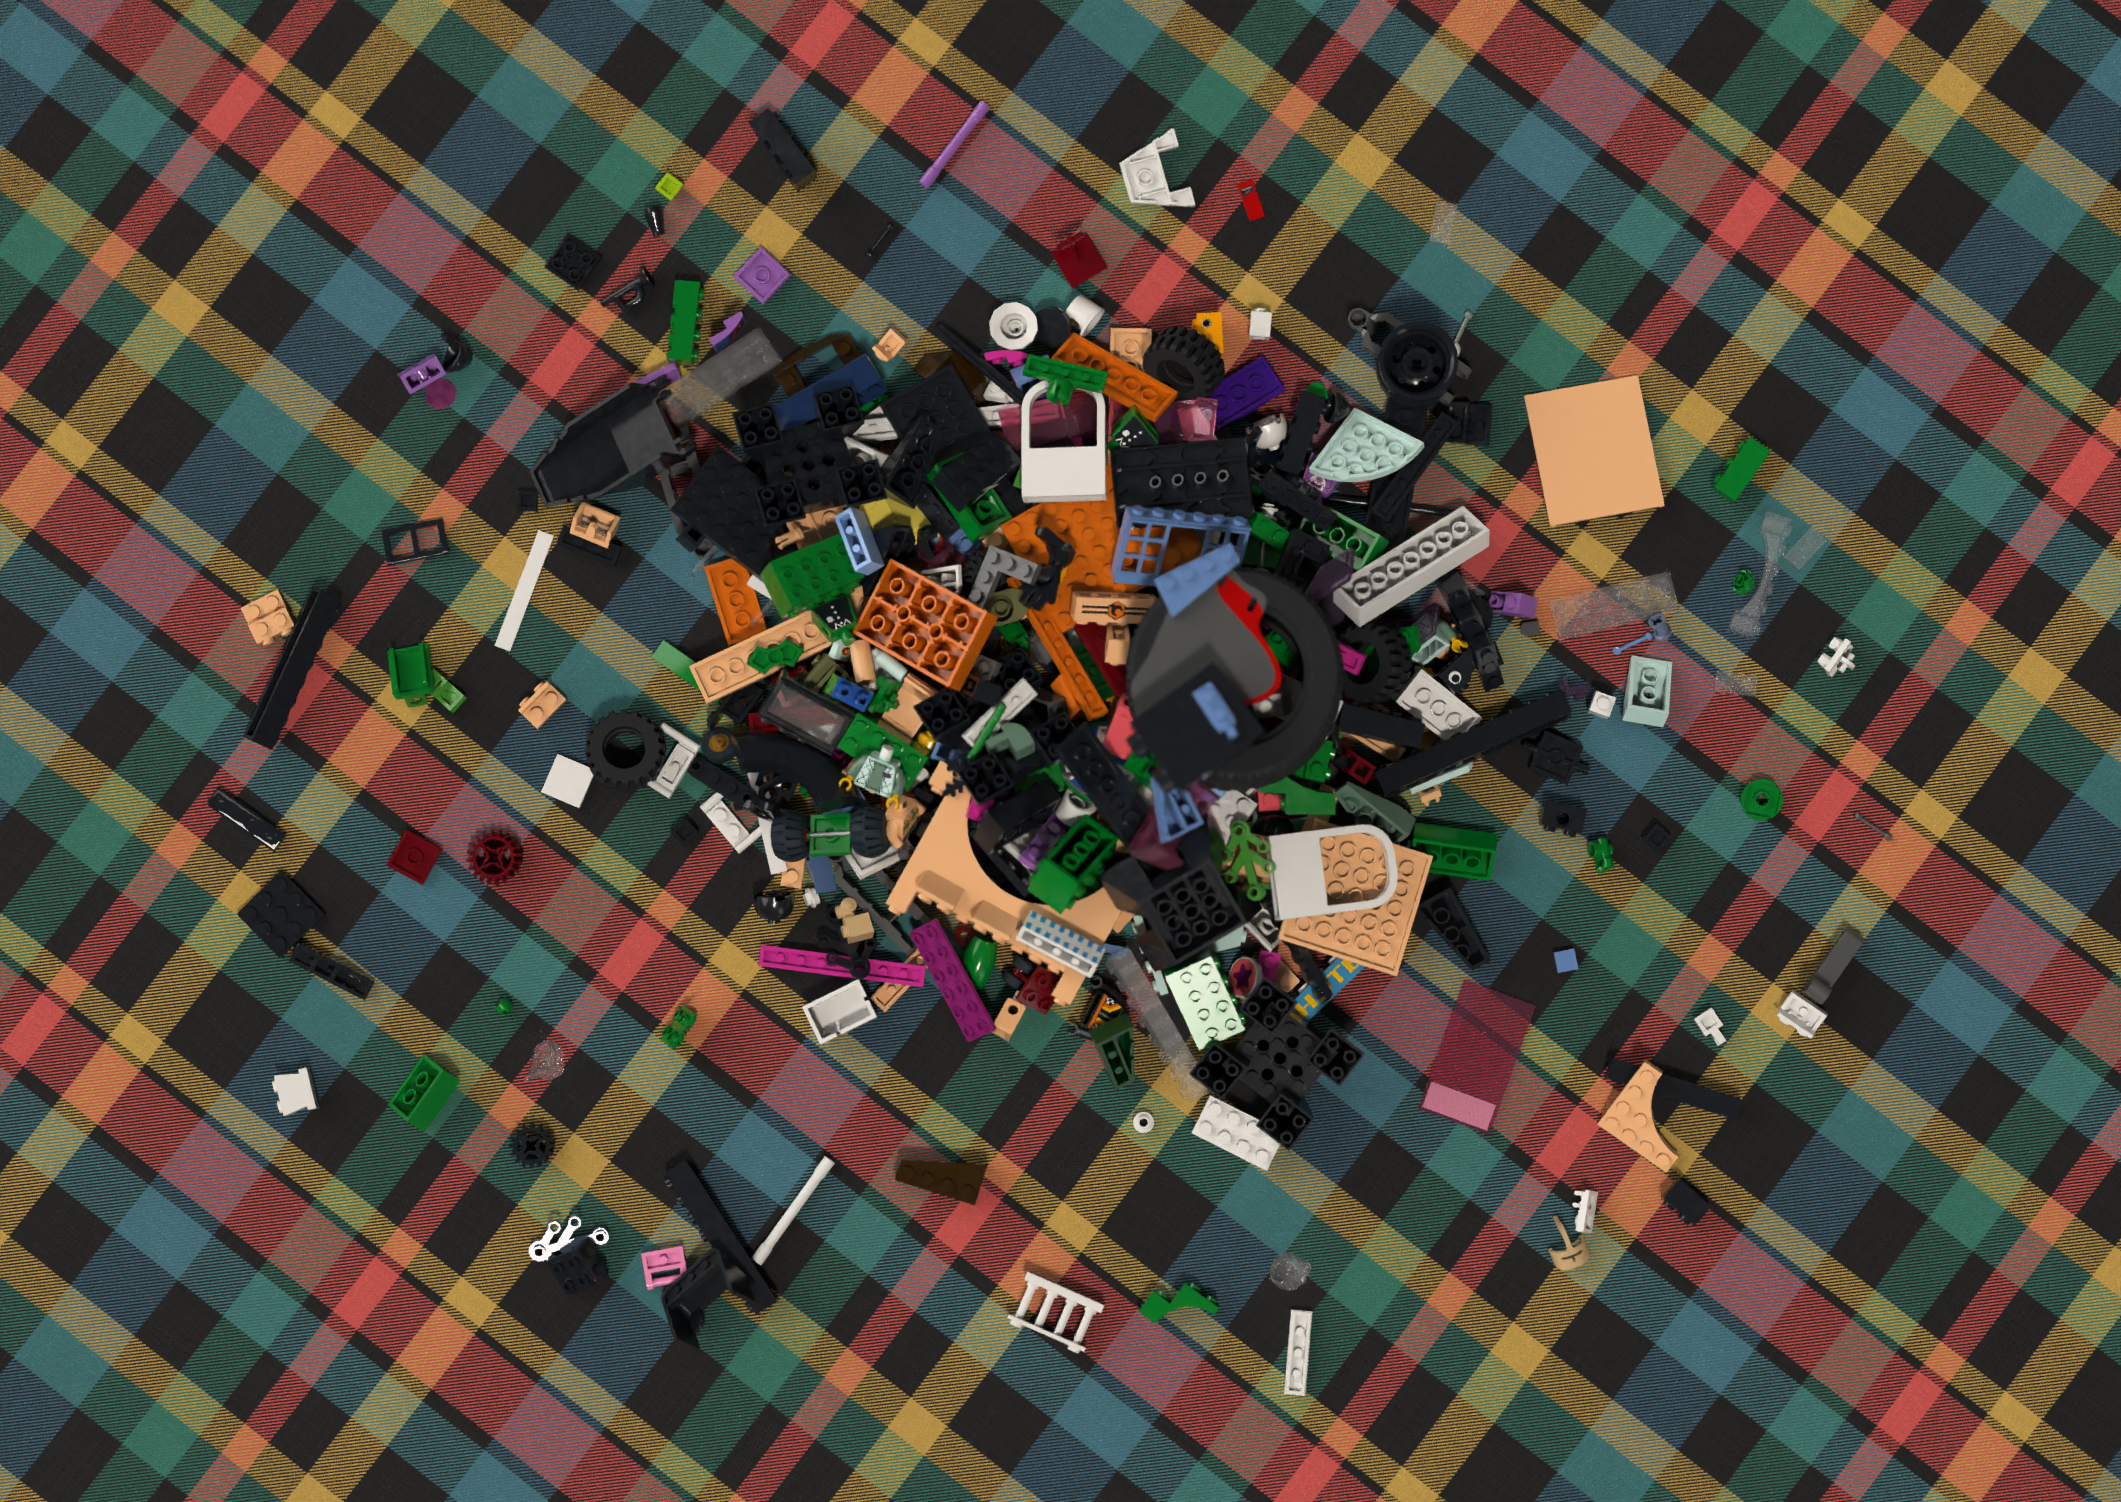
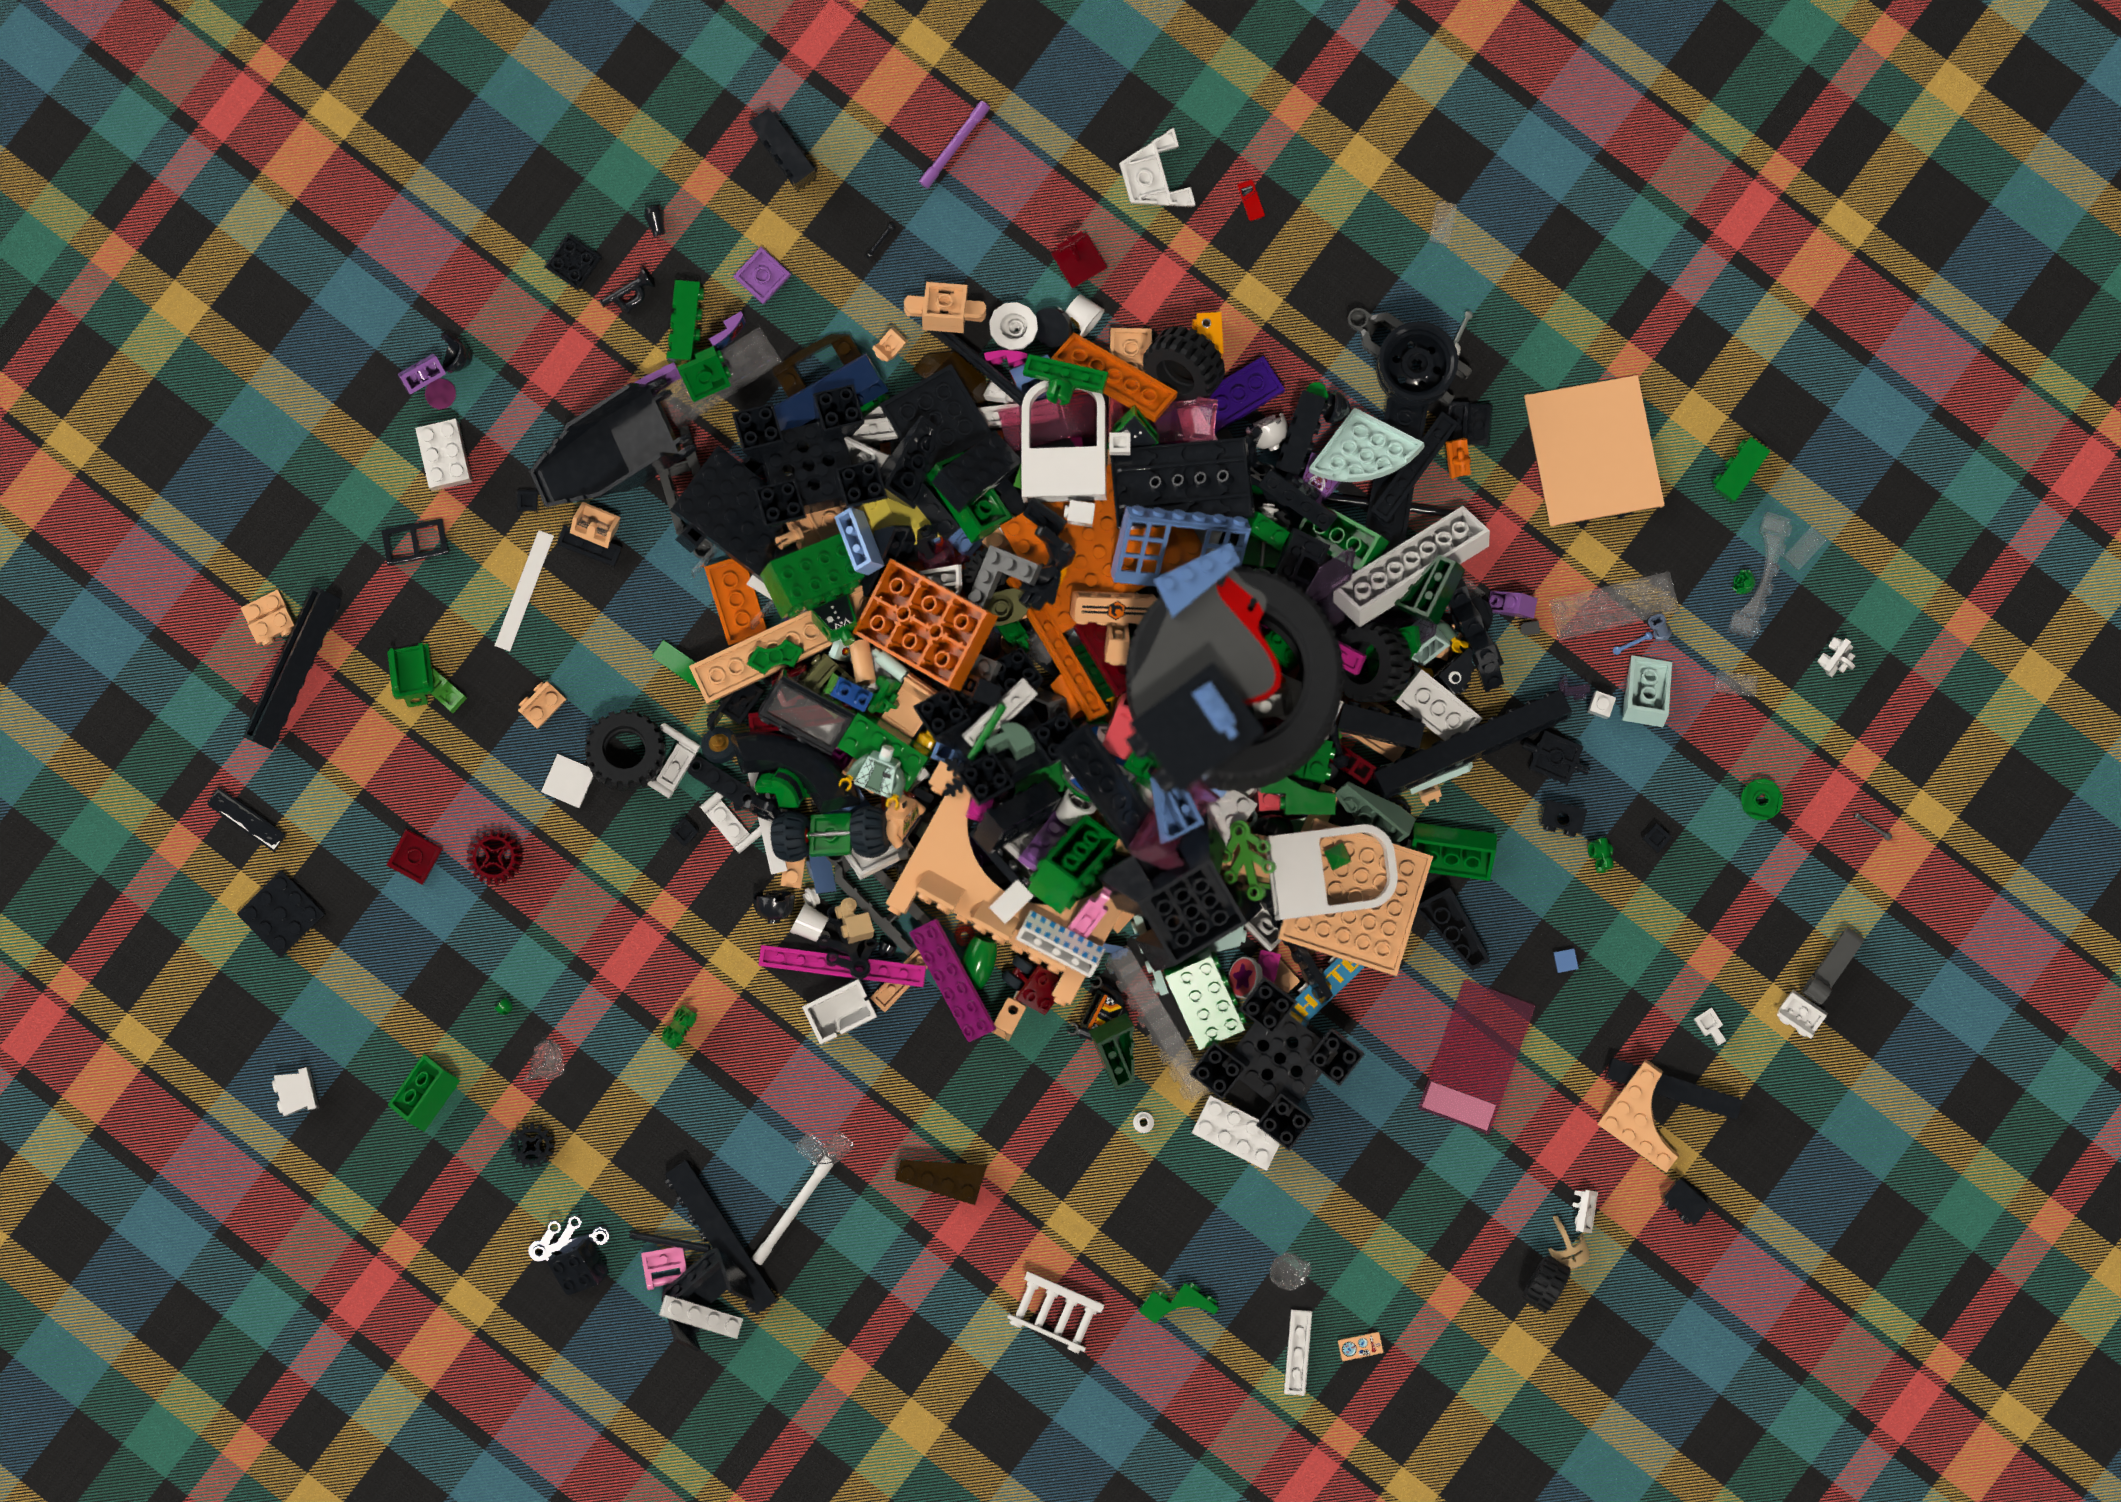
black slope [288,942,375,1000] -> none
lime plate [655,172,684,202] -> none
white brick [1249,308,1272,340] -> none
none -> white brick [415,419,472,491]
none -> black bar [629,1231,711,1253]
none -> white plate [659,1295,743,1339]
none -> green plate [677,346,732,402]
none -> green brick [754,768,806,808]
none -> white hat [790,903,830,942]
none -> clear plate [795,1130,854,1165]
none -> black hinge [879,940,897,957]
none -> light nougat brick [904,282,986,333]
none -> white sticker [989,880,1033,924]
none -> black plate [1023,497,1068,537]
none -> white brick [1064,500,1095,528]
none -> bright pink plate [1067,887,1112,939]
none -> white plate [1109,433,1131,455]
none -> green slope [1324,843,1352,871]
none -> light nougat tile [1338,1332,1383,1361]
none -> dark green wedge [1394,555,1465,625]
none -> orange hips [1446,438,1471,479]
none -> black tyre [1523,1255,1571,1313]

